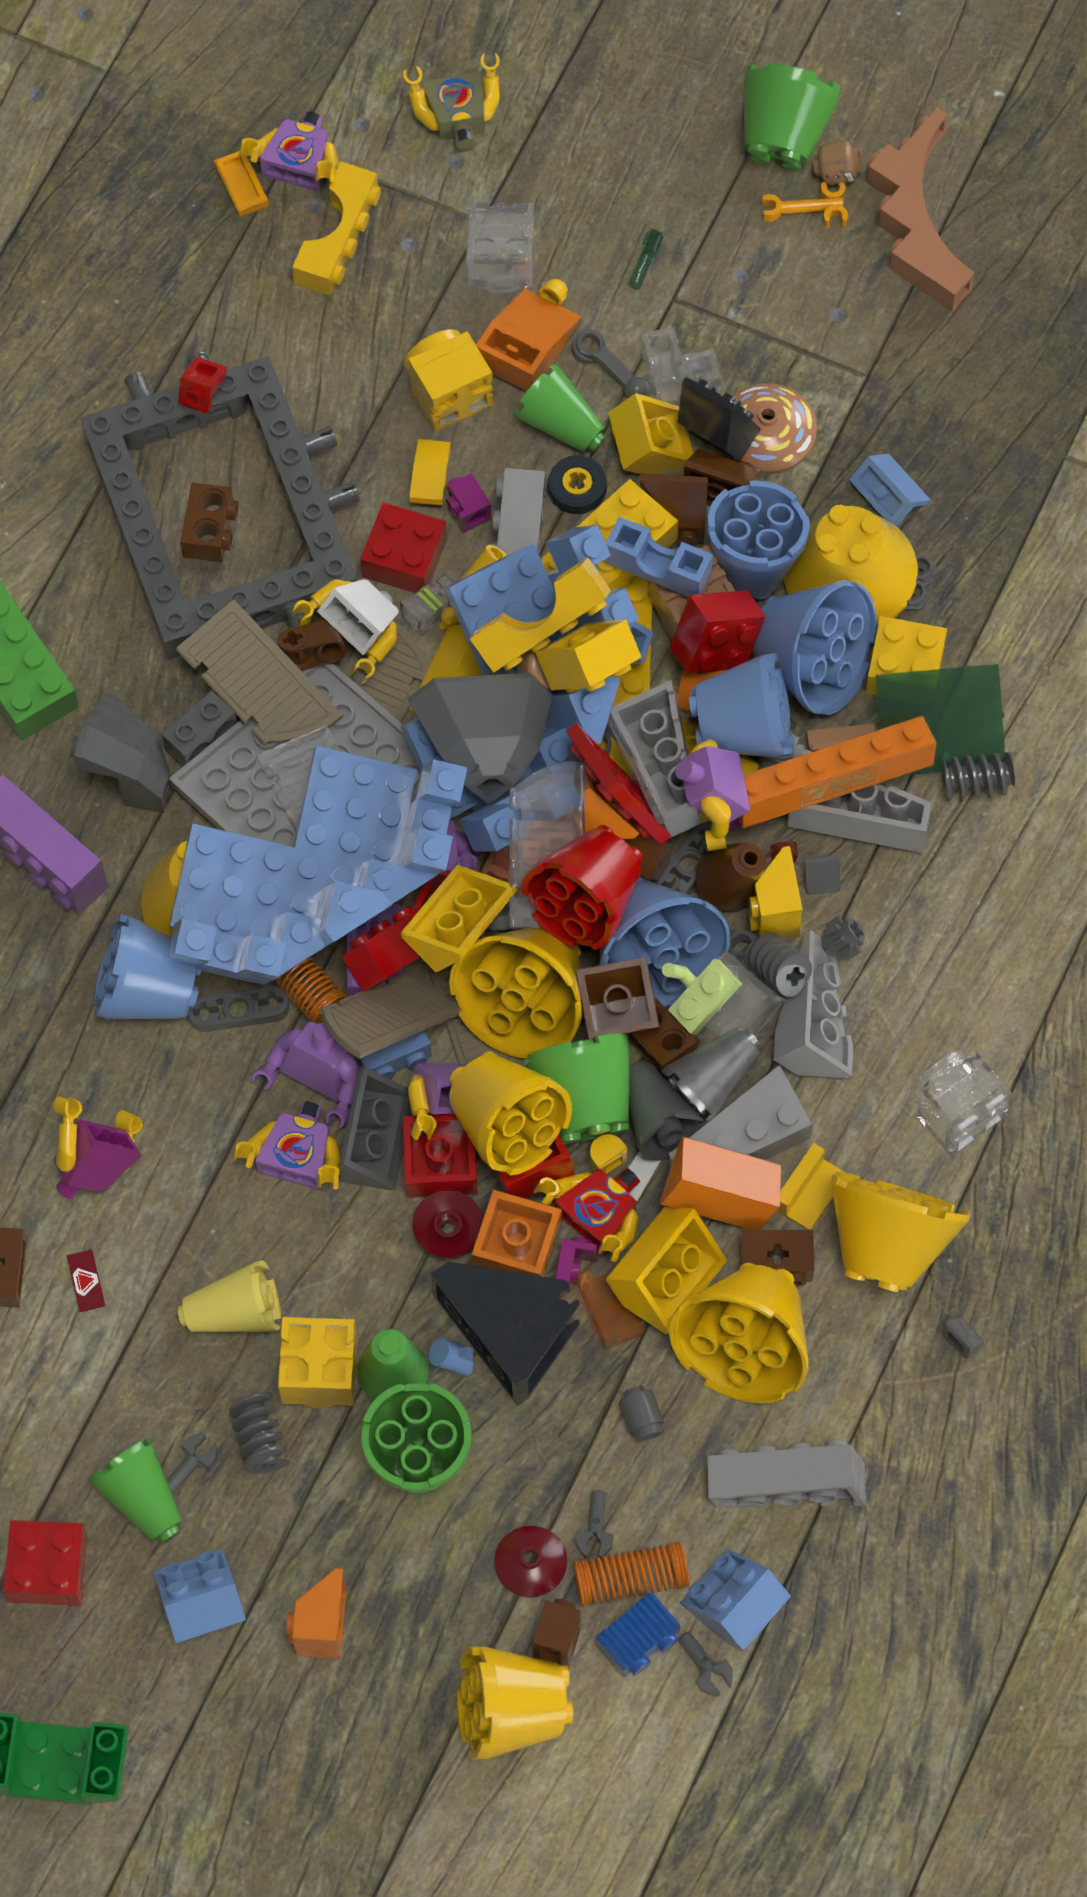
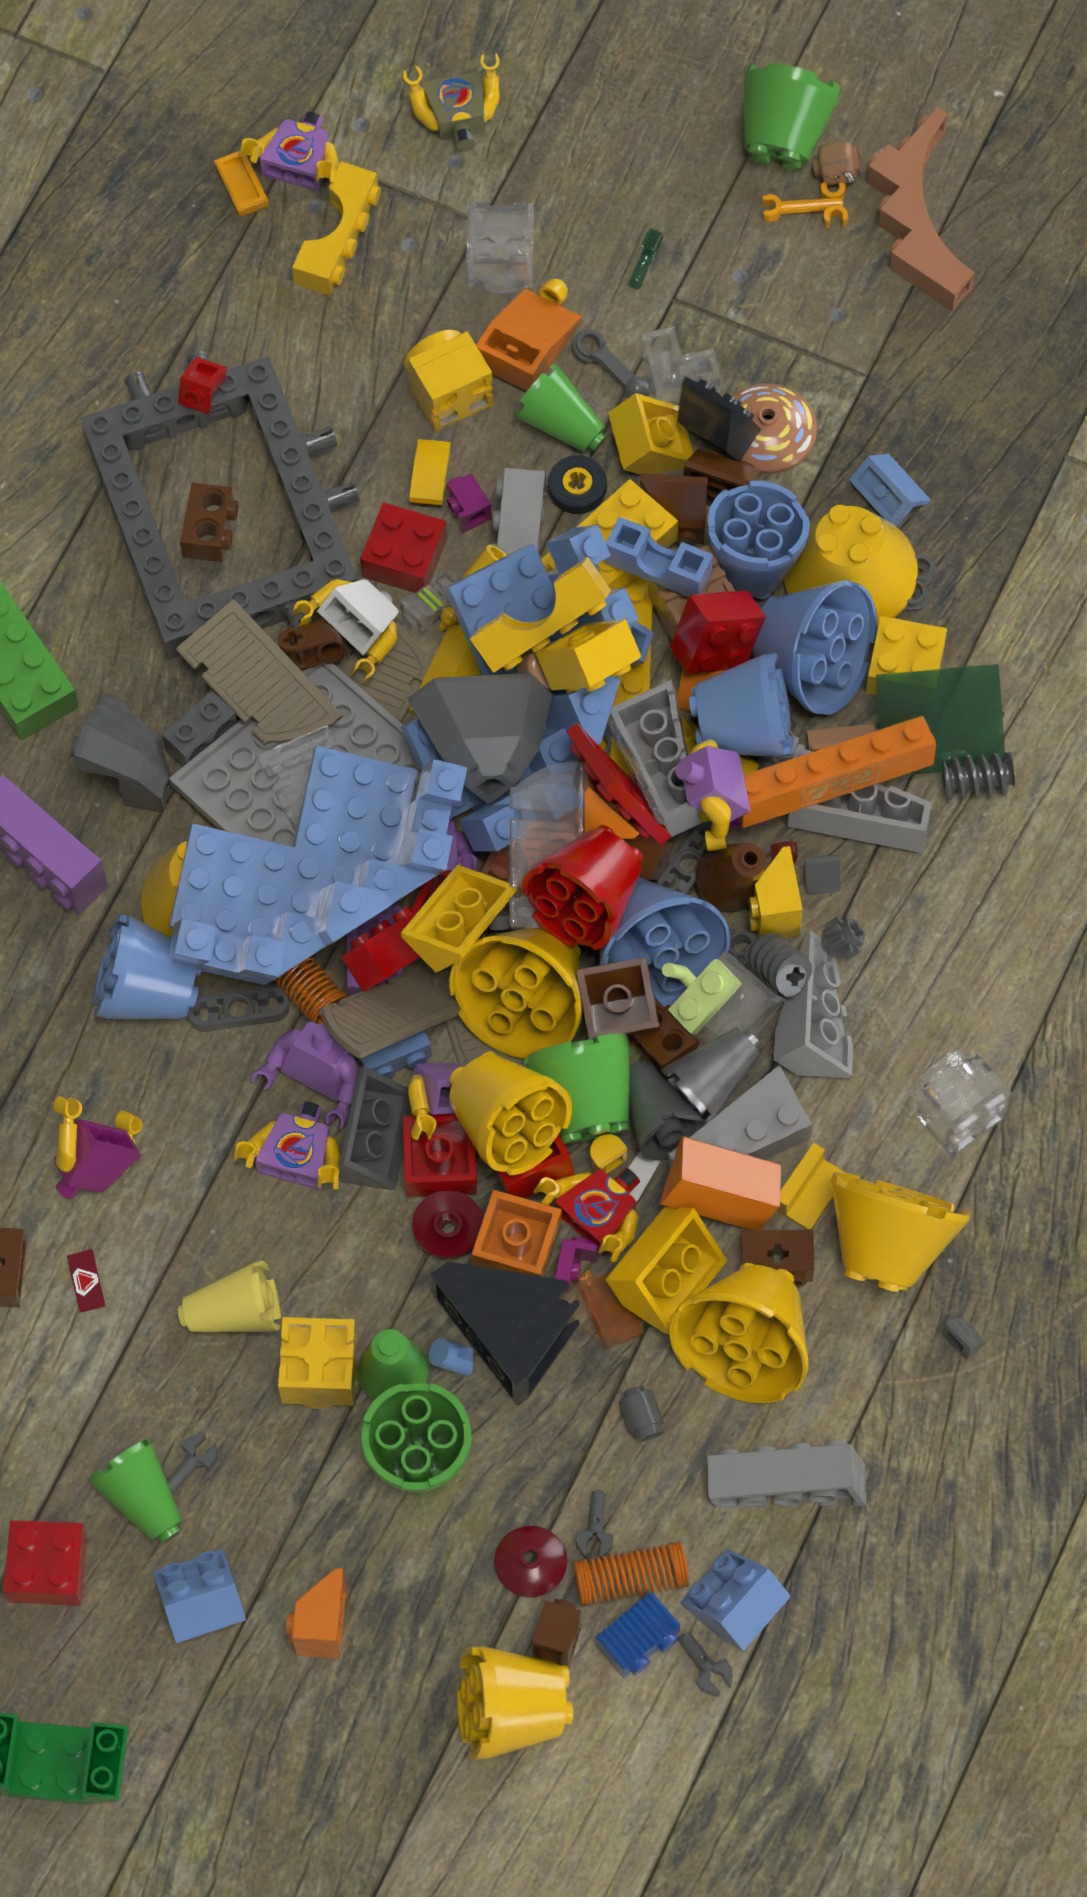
dark grey piece [229,1391,289,1473] -> none

